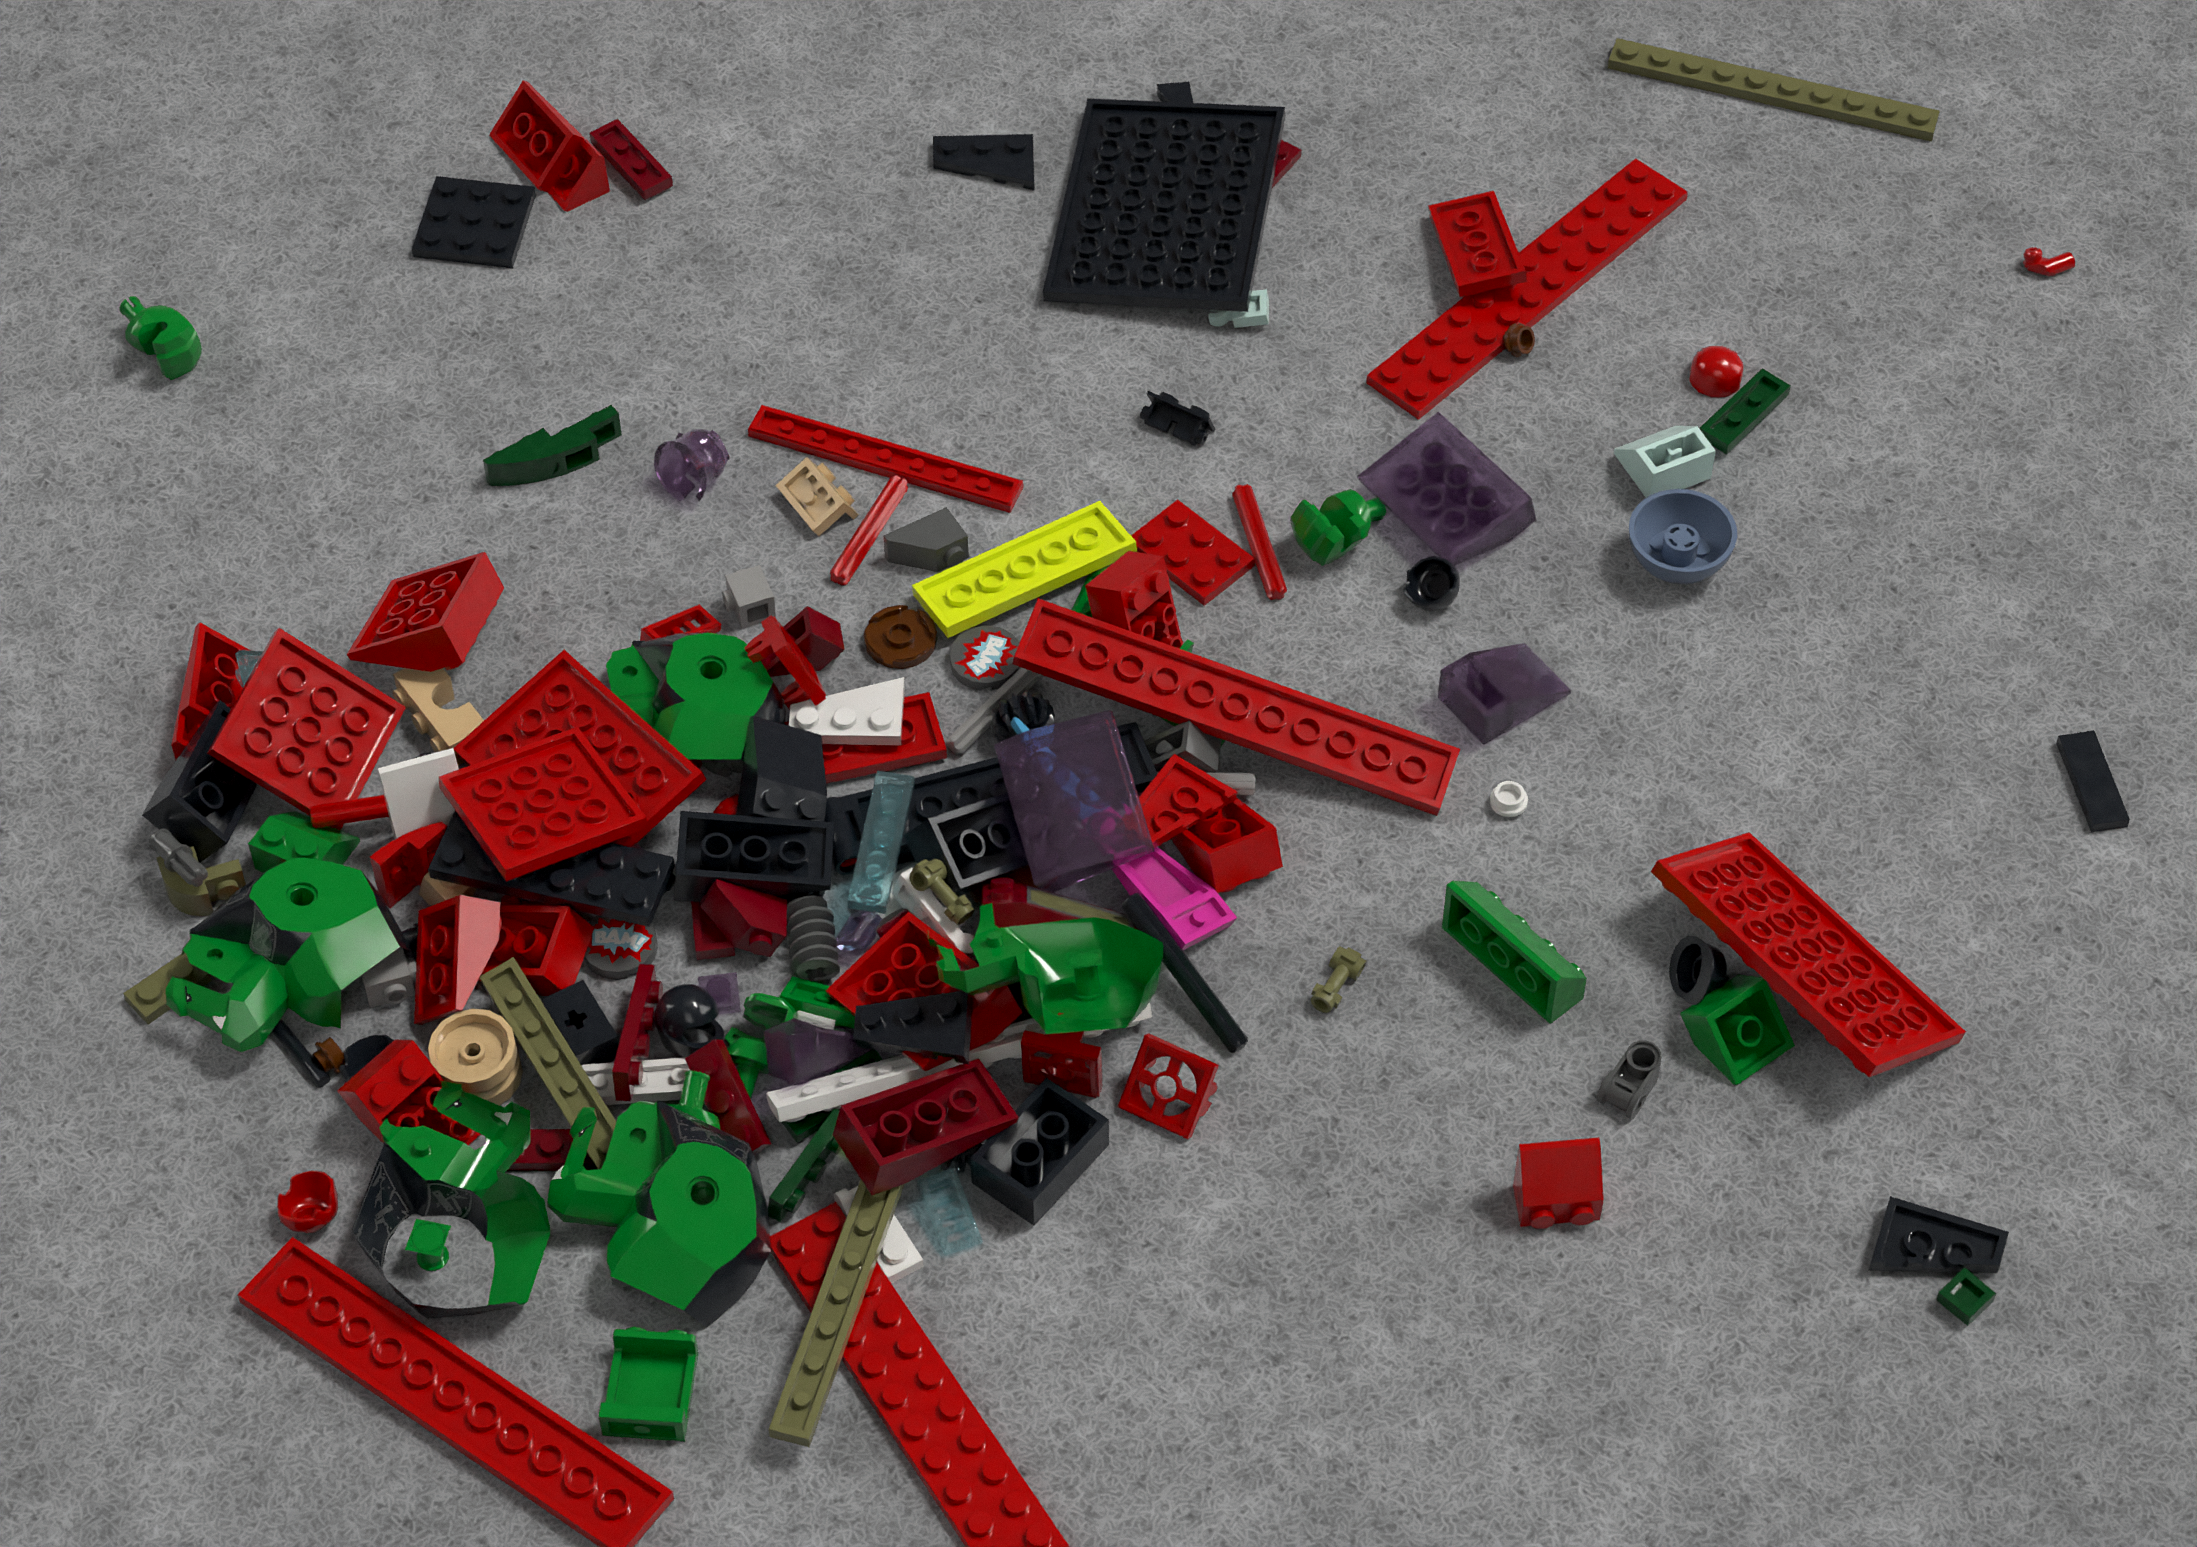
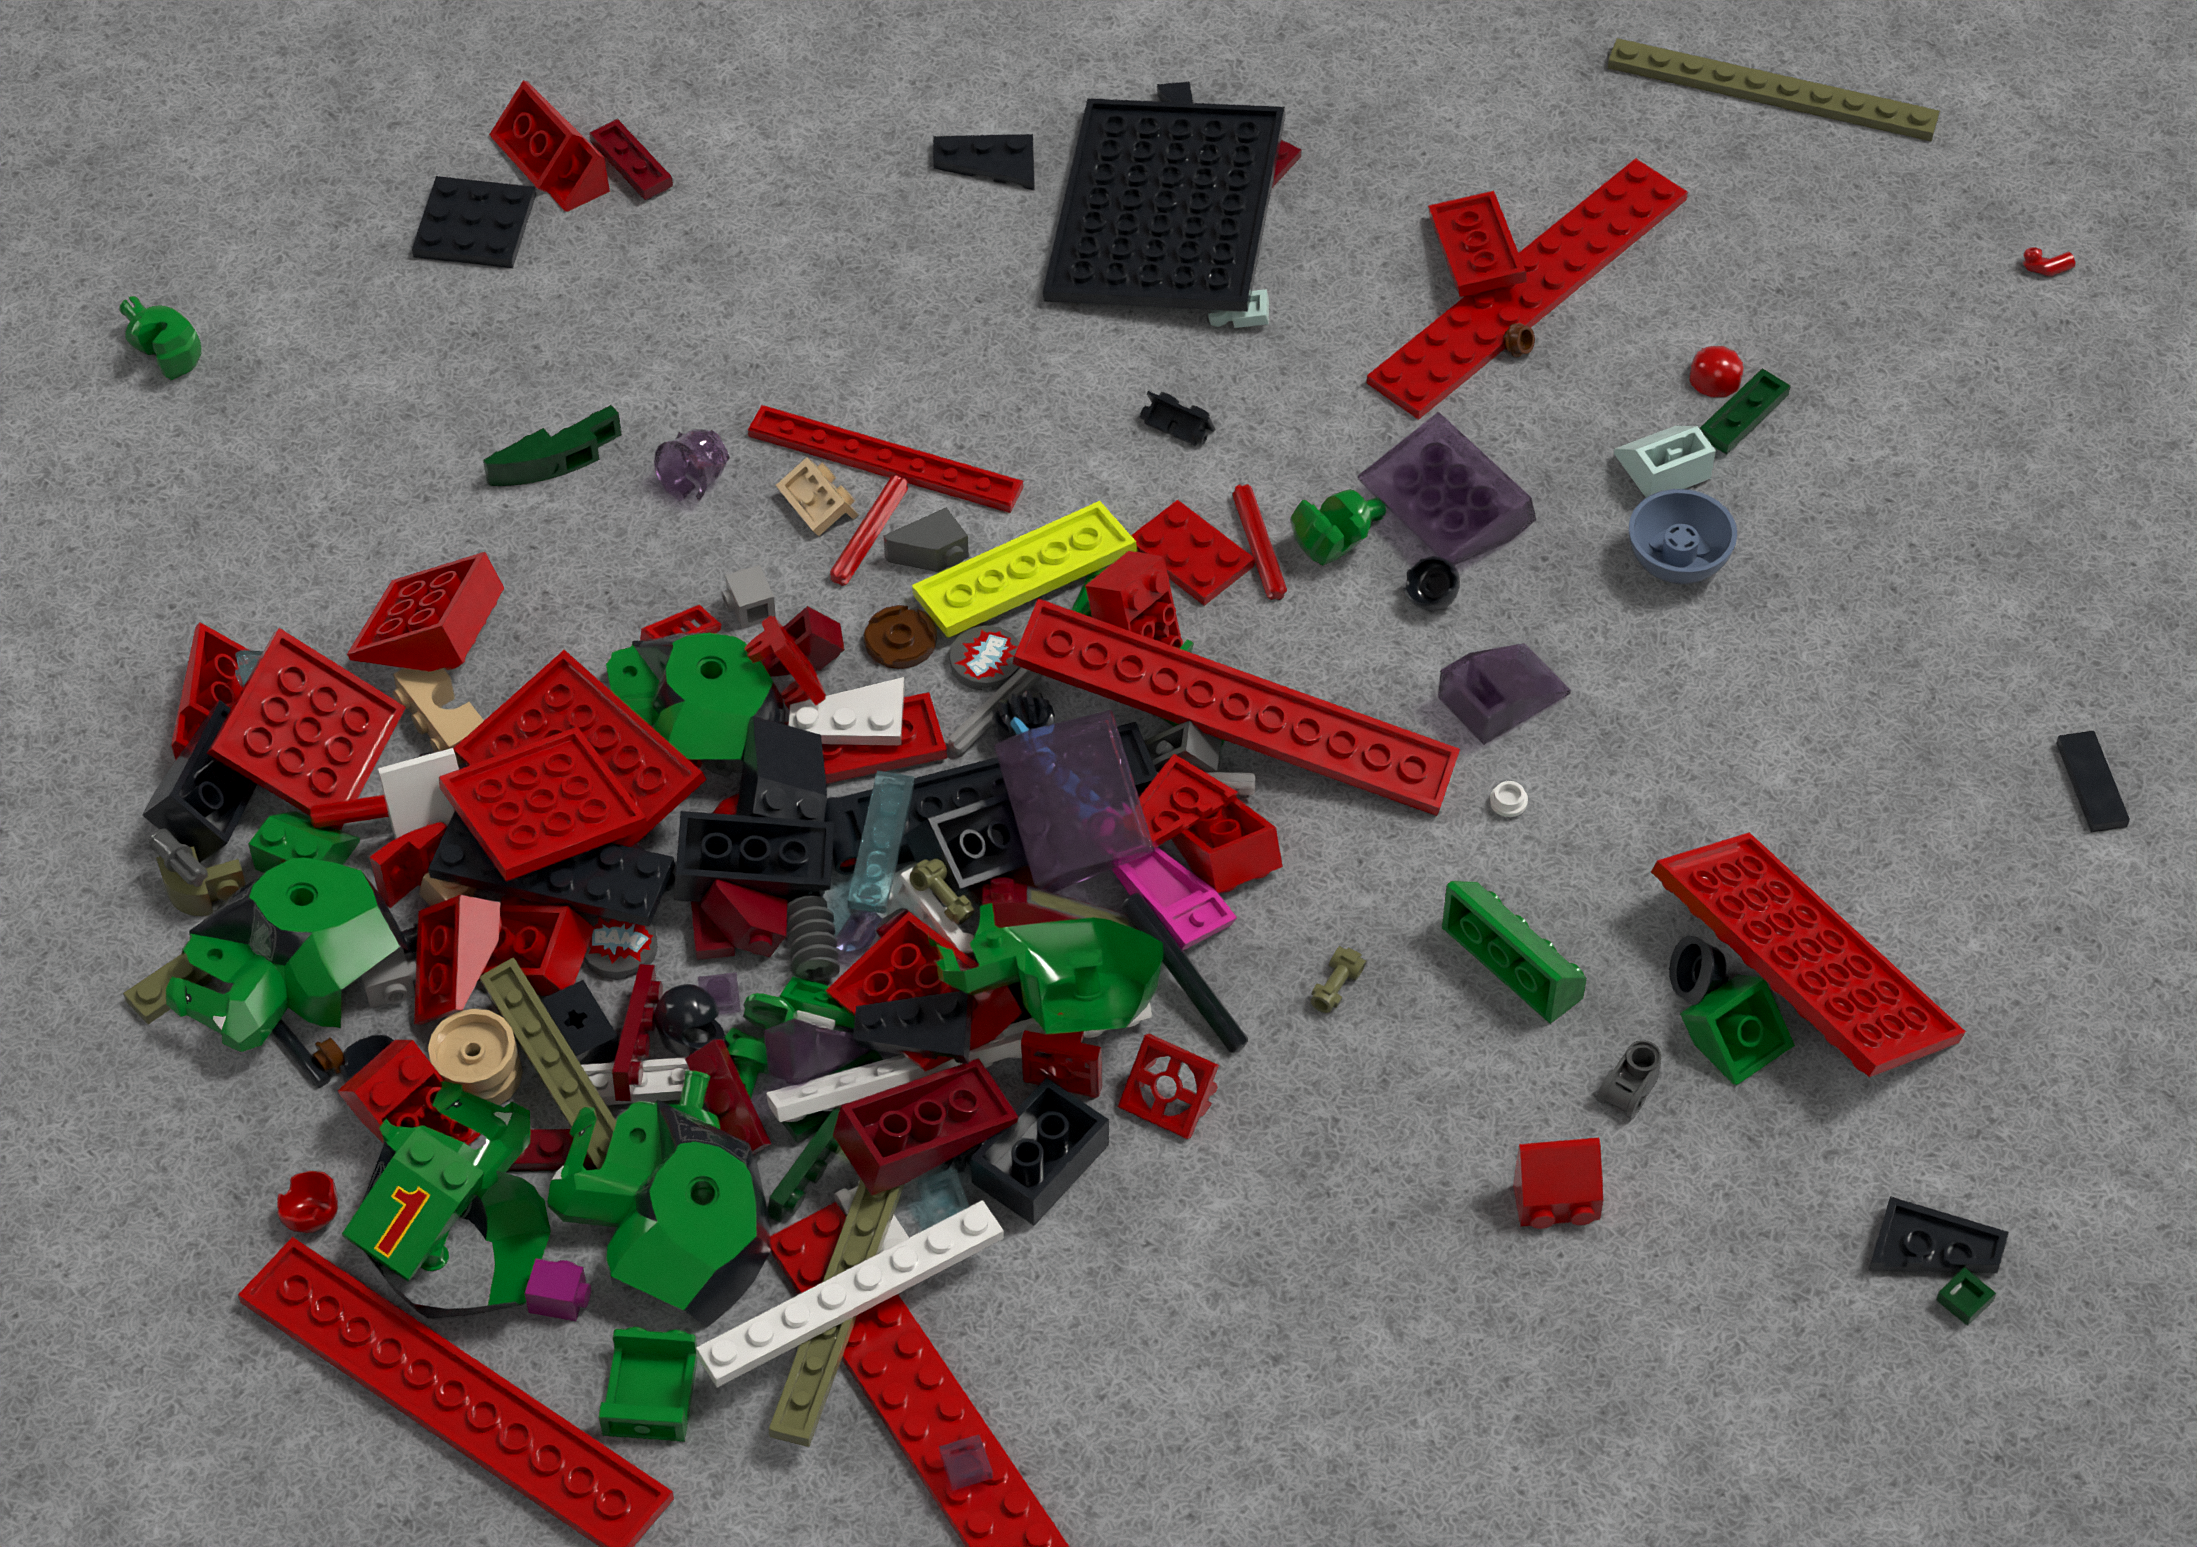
none -> green slope [342,1126,484,1282]
none -> magenta brick [525,1259,591,1321]
none -> white plate [696,1200,1004,1387]
none -> plate [939,1435,993,1490]

